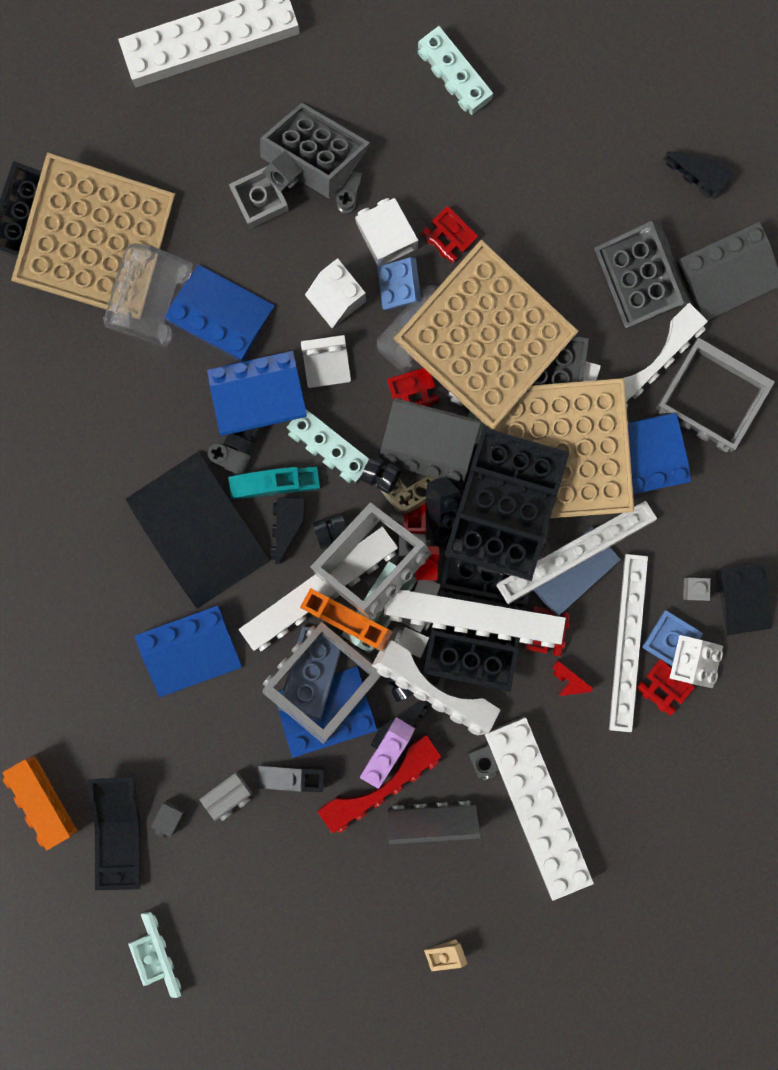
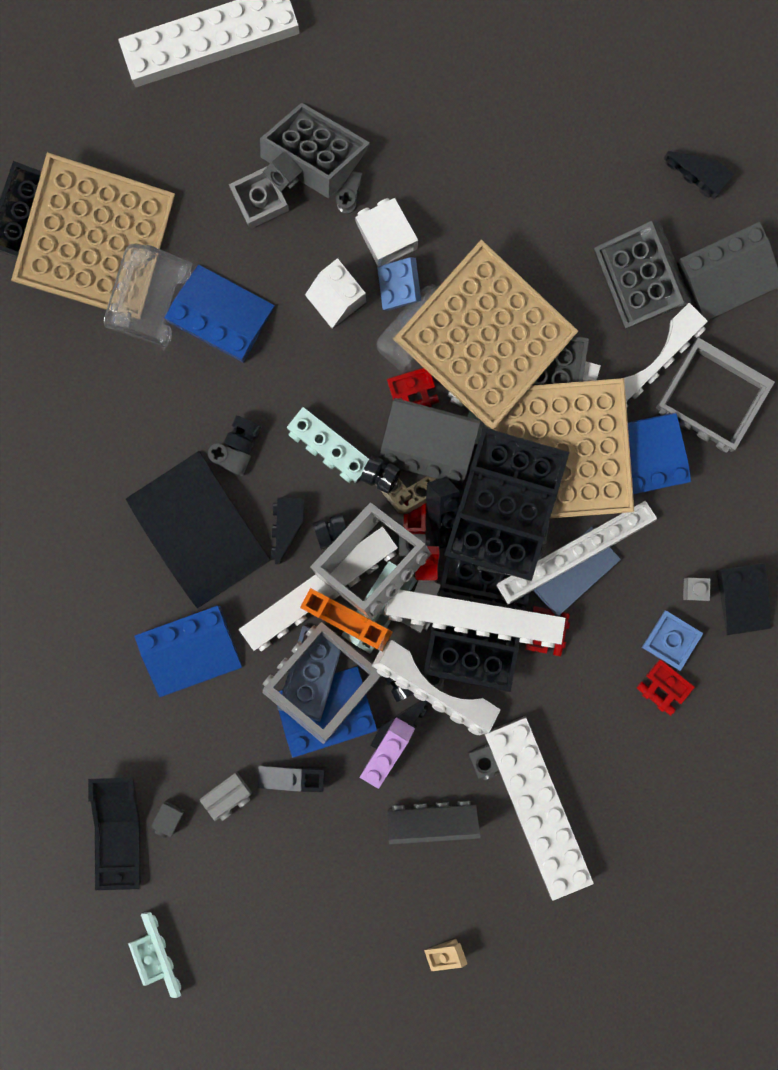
orange brick [2,755,78,851] -> none
blue slope [207,351,307,436] -> none
teal slope [228,467,320,499] -> none
white bracket [301,335,351,388] -> none
red arch [317,734,441,834] -> none
white brick [394,627,429,658] -> none
light aqua brick [418,26,493,115] -> none
red plate [421,206,478,263] -> none
red slope [551,660,593,696] -> none
white plate [609,554,648,732] -> none
white bracket [670,635,723,688] -> none

